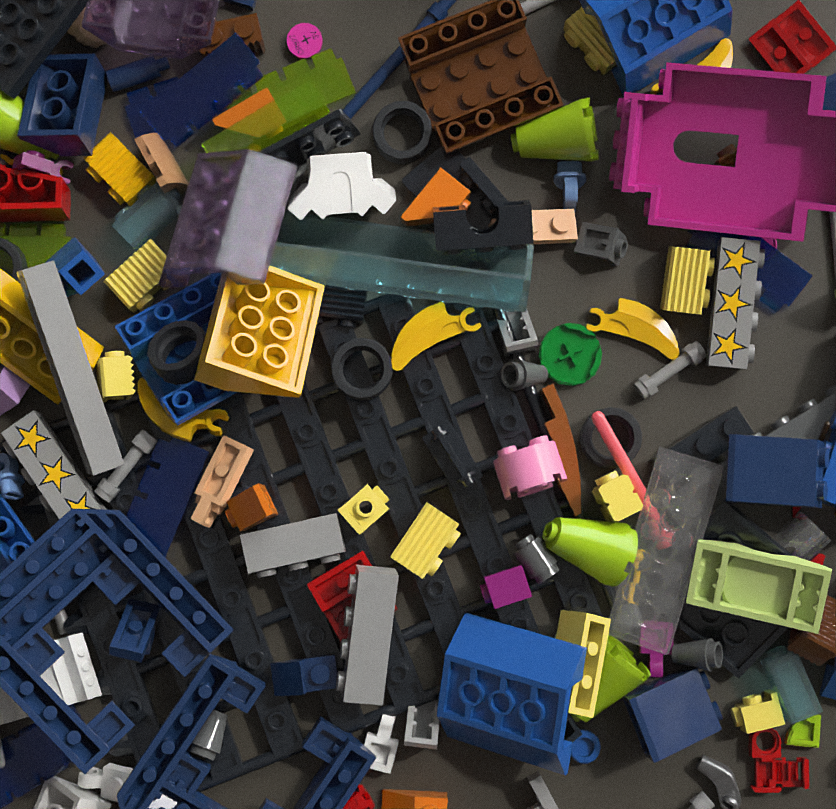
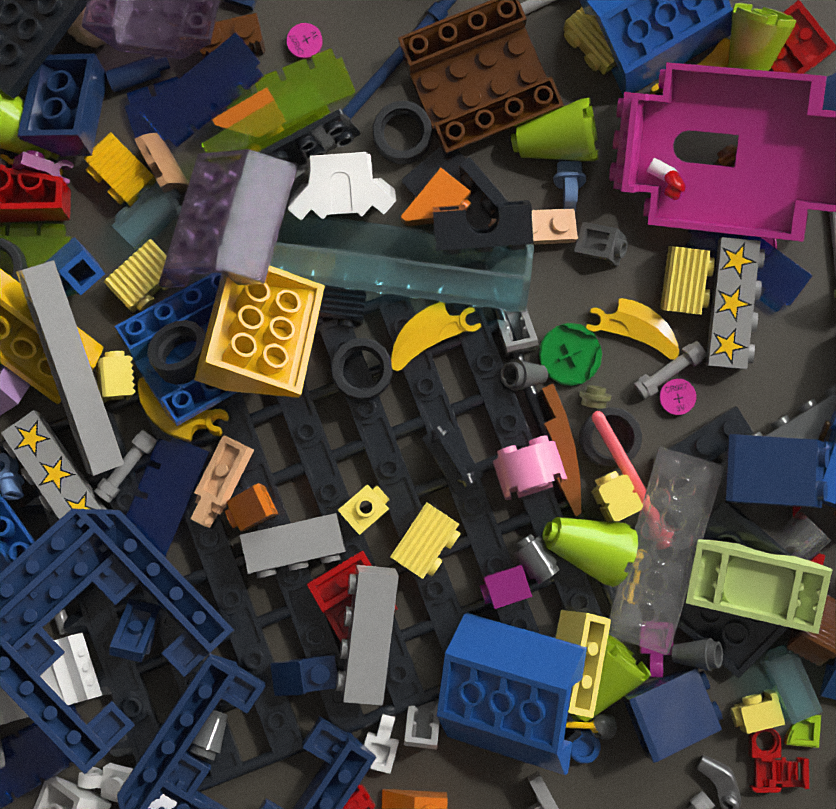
none -> dark grey hinge [566,713,617,740]
none -> olive plate [579,385,611,409]
none -> arm [646,158,686,200]
none -> dark pink piece [659,379,696,415]
none -> lime cone [728,3,796,71]

